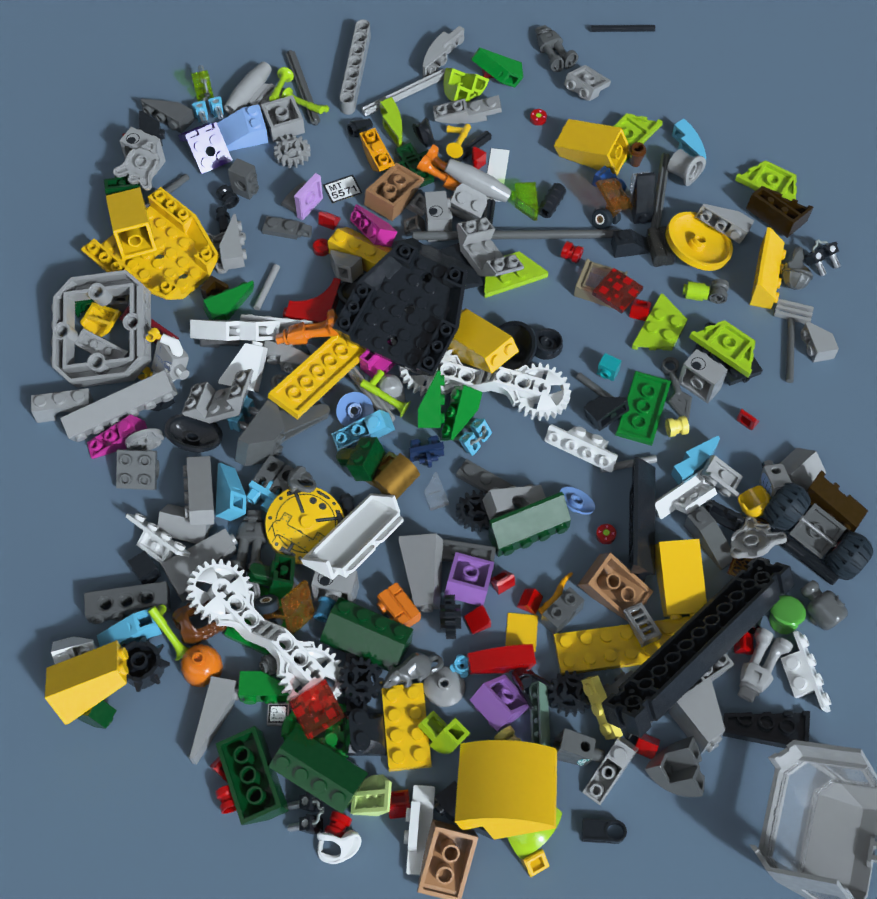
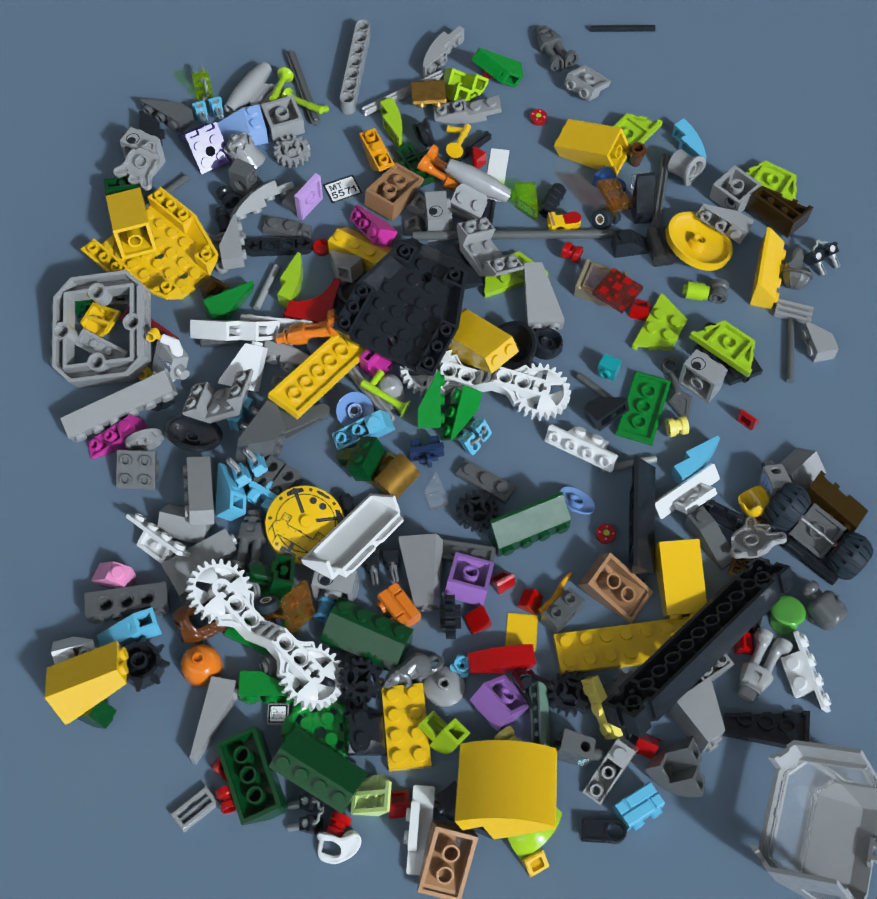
light grey arch [31,388,94,423] -> none
black brick [128,550,161,585] -> none
lime piece [148,604,191,661] -> none
dark grey piece [287,466,316,493] -> none
clear red tile [288,679,345,739] -> none
red slope [318,211,341,230] -> none
black cone [347,118,373,137] -> none
light grey arch [483,484,546,520] -> none
light grey slope [623,602,662,647] -> none
light grey bracket [700,455,743,498] -> none
none -> bright pink slope [91,561,137,589]
none -> light grey tile [171,786,219,832]
none -> light grey hat [223,131,265,169]
none -> medium azure piece [226,447,268,488]
none -> light grey slope [230,180,295,221]
none -> black beam [244,237,313,257]
none -> lime slope [277,252,303,307]
none -> black piece [364,547,400,586]
none -> pearl gold slope [410,79,447,107]
none -> light grey slope [523,262,565,332]
none -> yellow leg [547,211,582,230]
none -> medium azure brick [612,782,665,831]
none -> light grey brick [709,165,762,212]

